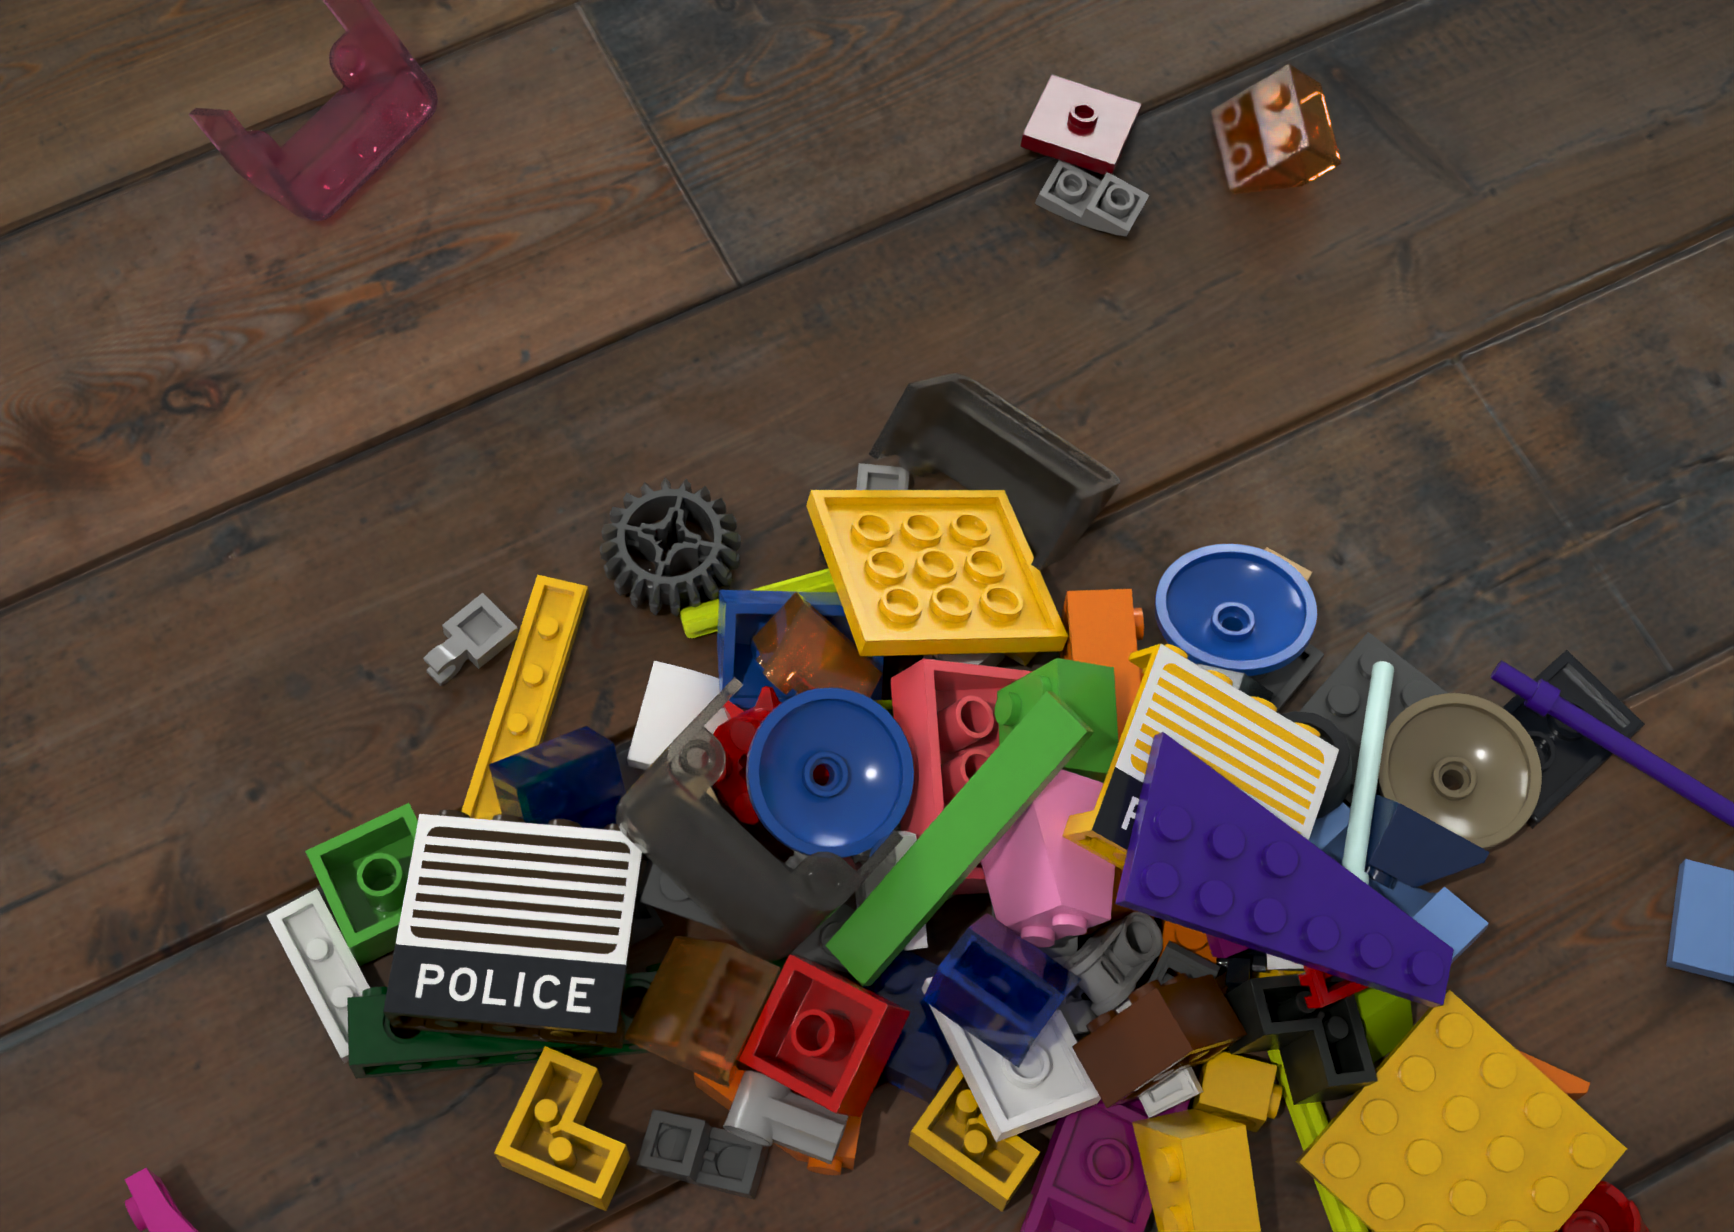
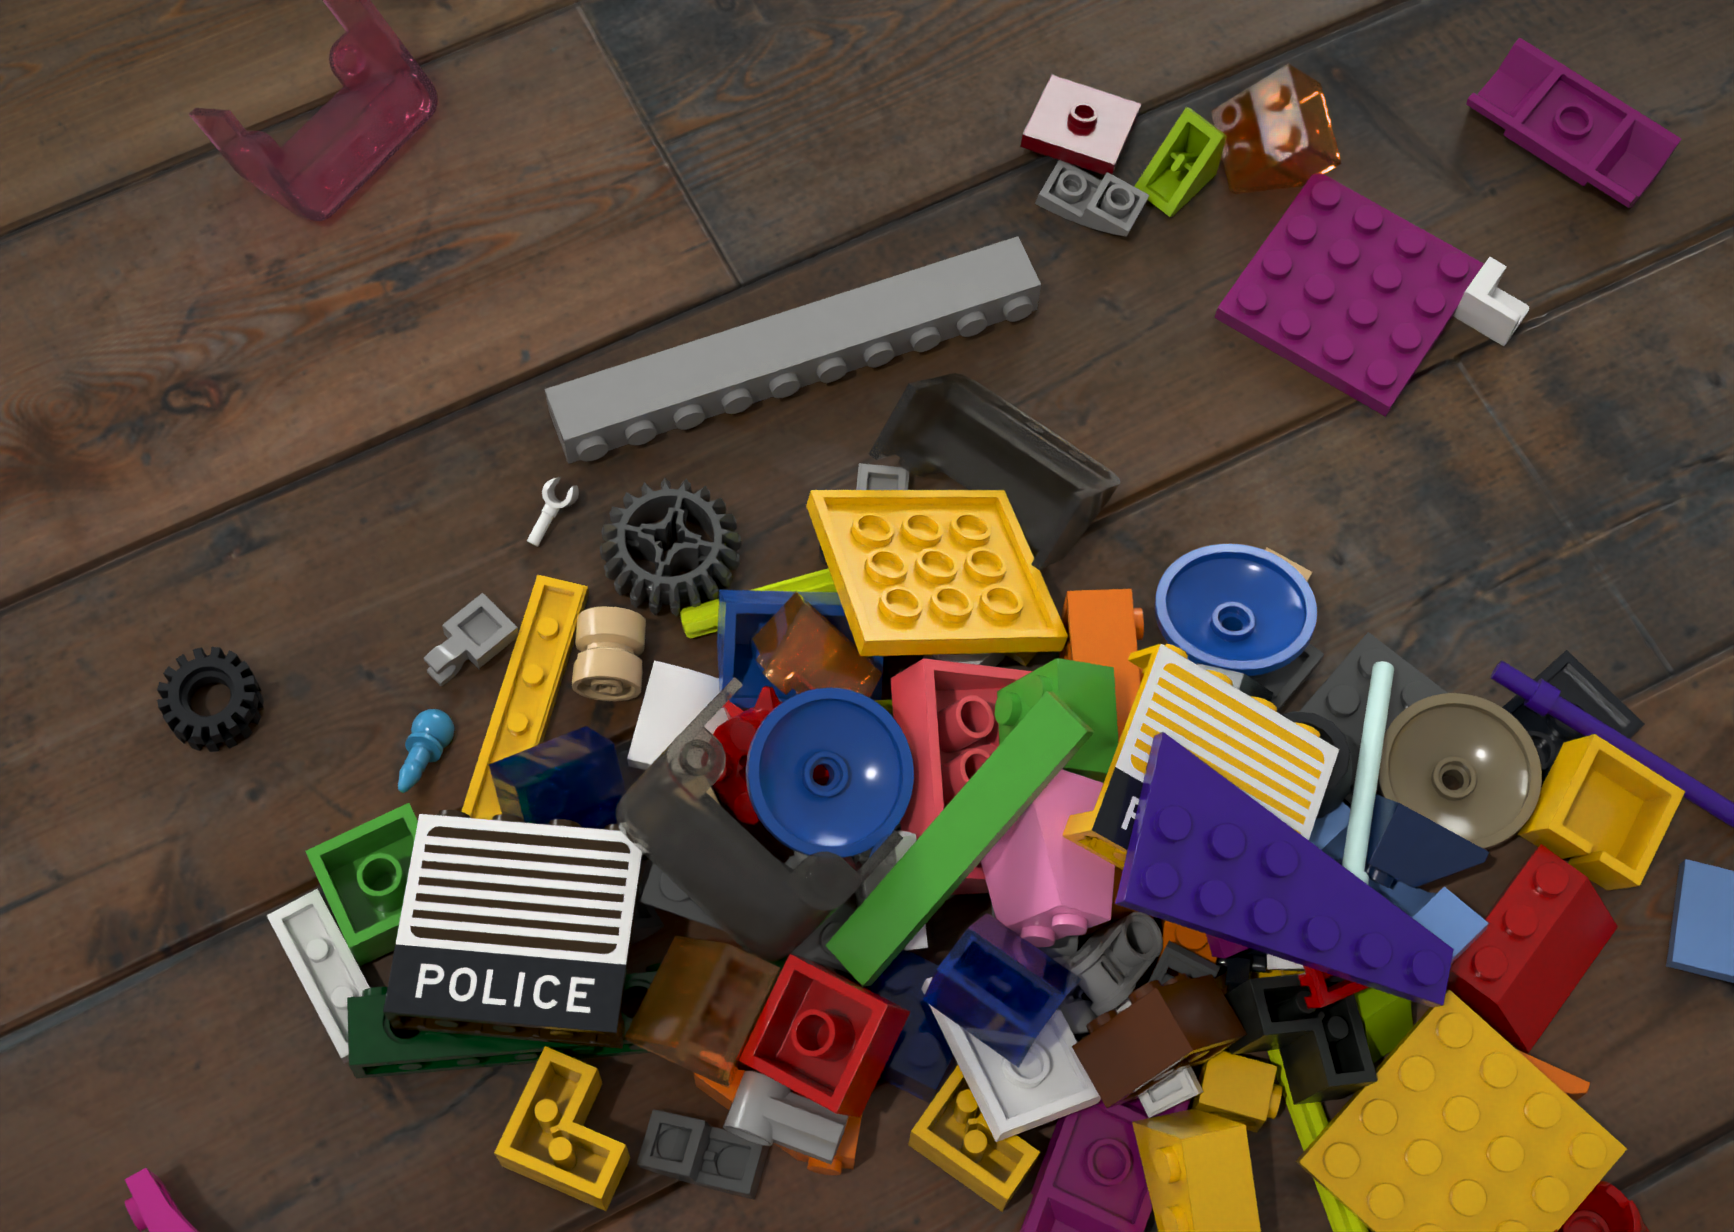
none -> black tyre [157,647,263,752]
none -> dark azure bar [398,709,454,793]
none -> white hand [527,477,579,547]
none -> light grey brick [545,236,1041,464]
none -> tan wheel [572,606,646,702]
none -> lime slope [1134,107,1227,217]
none -> magenta plate [1214,170,1484,417]
none -> red slope [1446,844,1618,1054]
none -> white panel [1453,257,1529,346]
none -> magenta piece [1466,37,1682,208]
none -> yellow piece [1518,734,1685,891]

